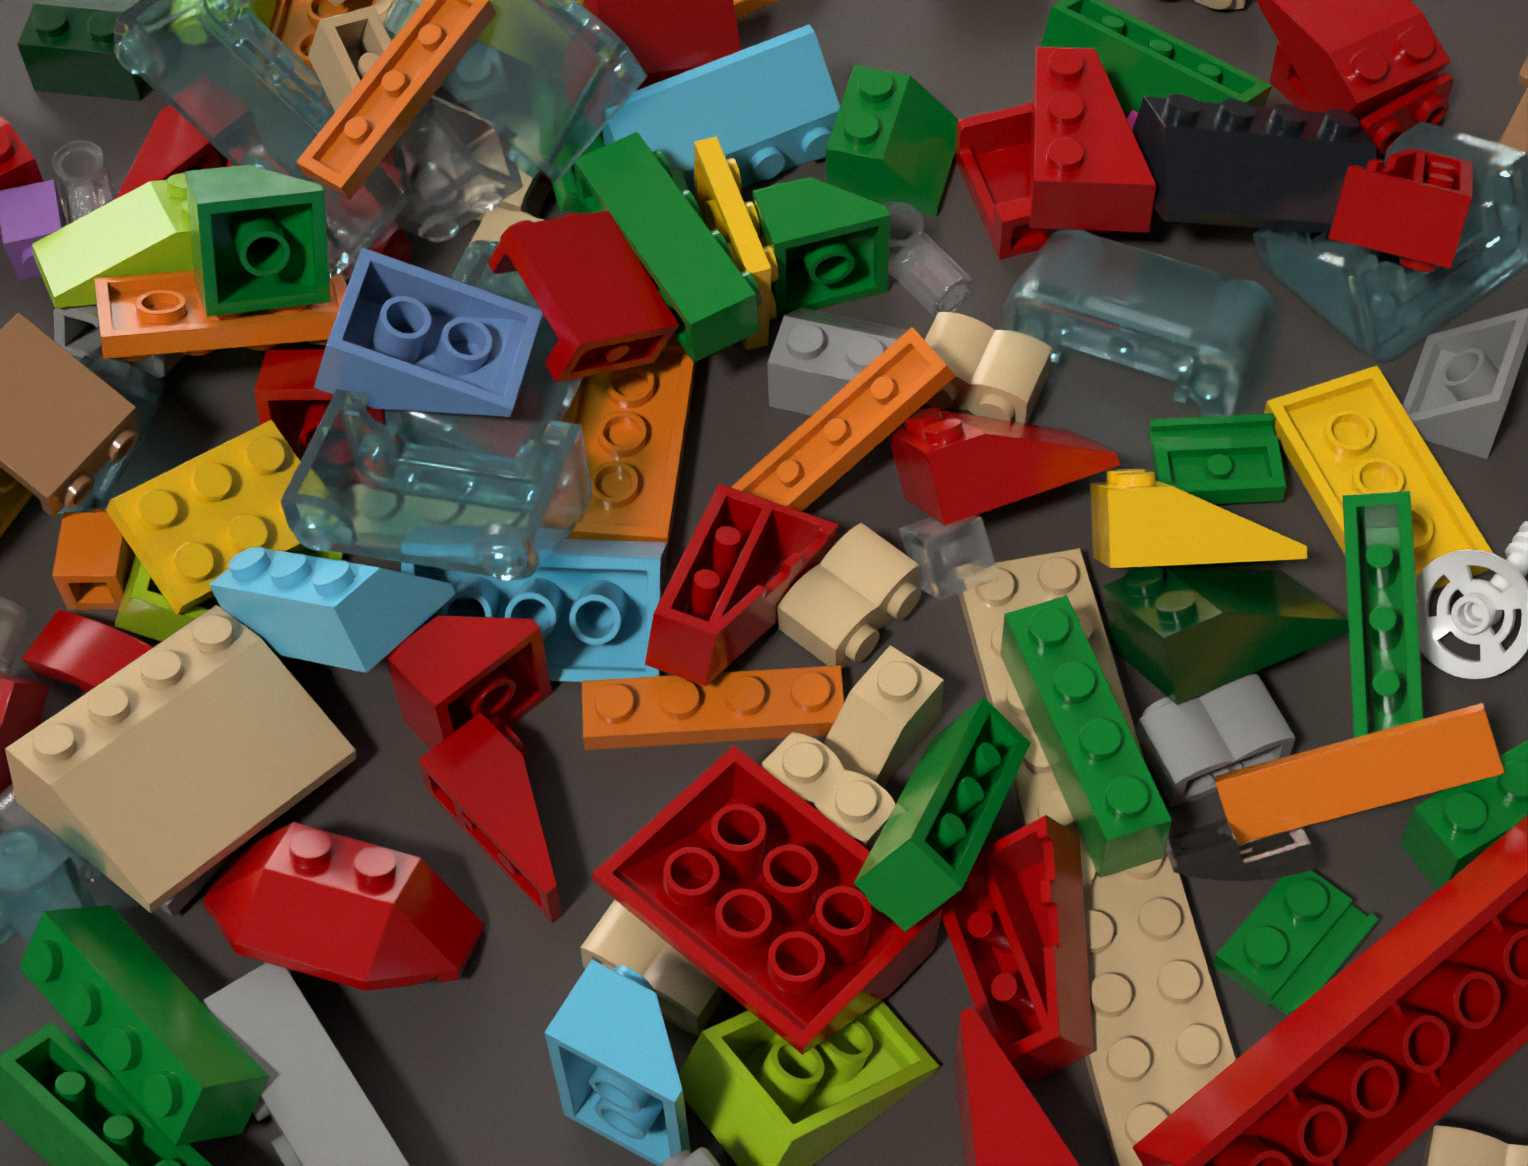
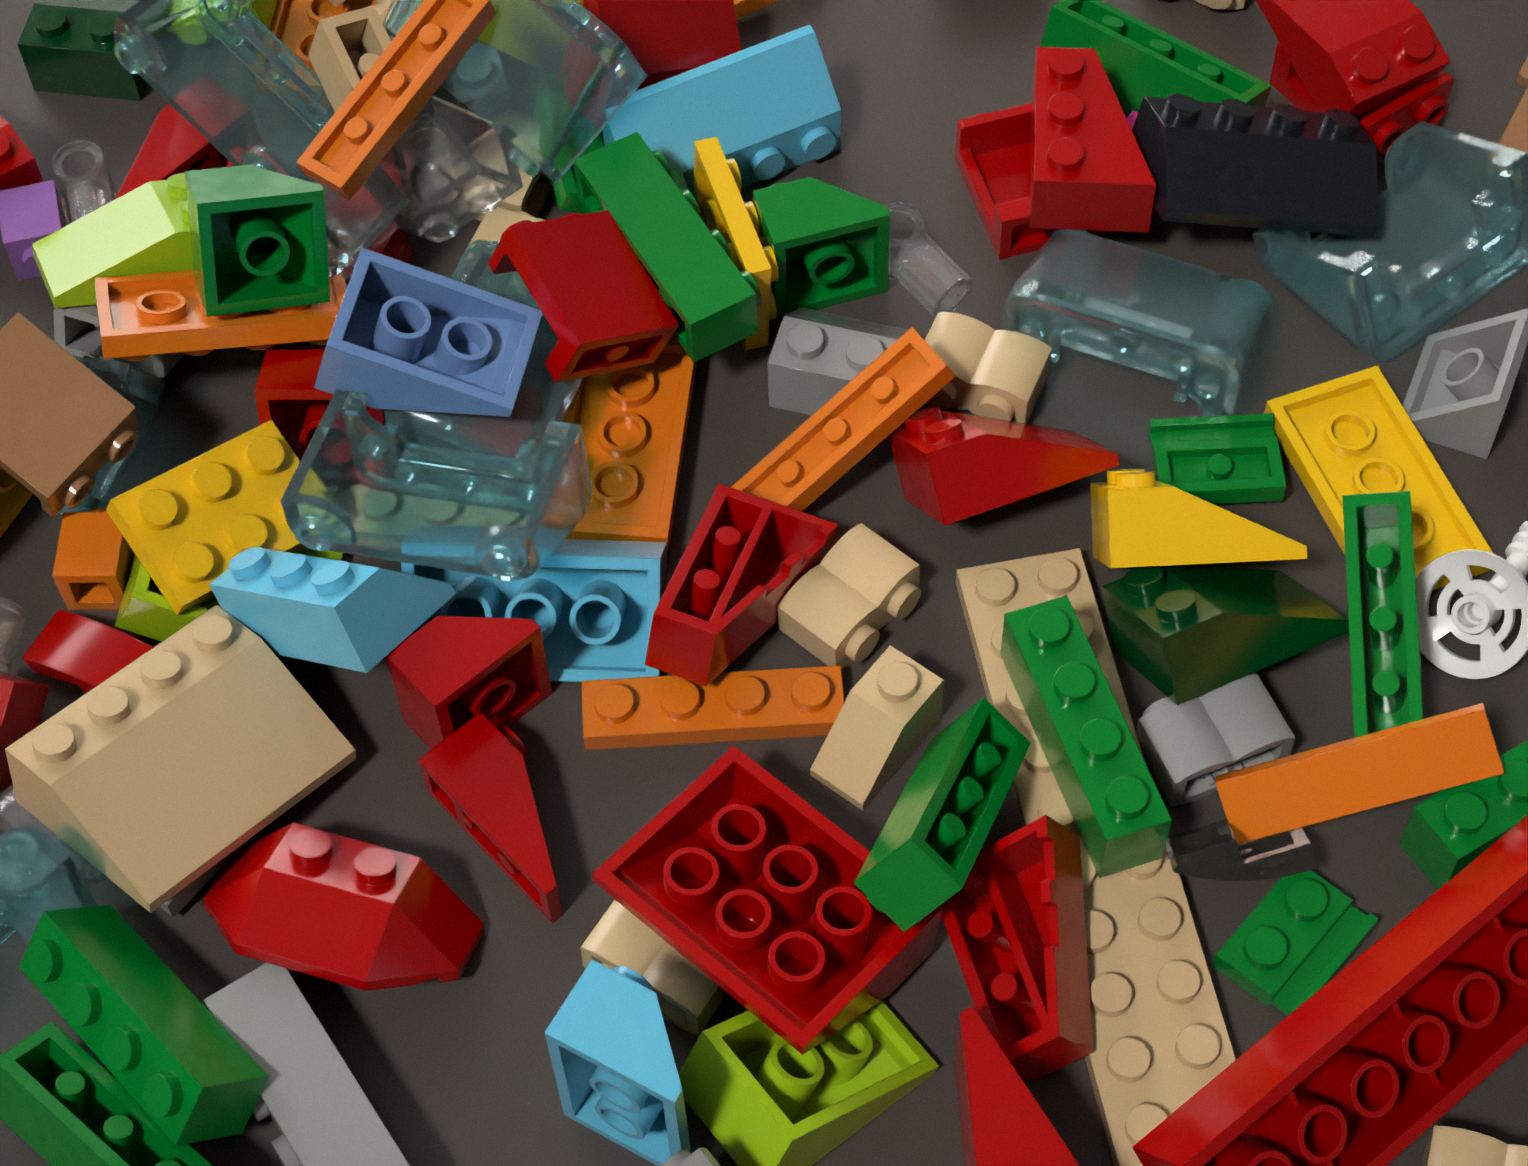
tan brick [762,732,896,851] -> none
green slope [826,65,959,216] -> none
clear brick [899,515,999,600] -> none
red wedge [1328,147,1473,272] -> none

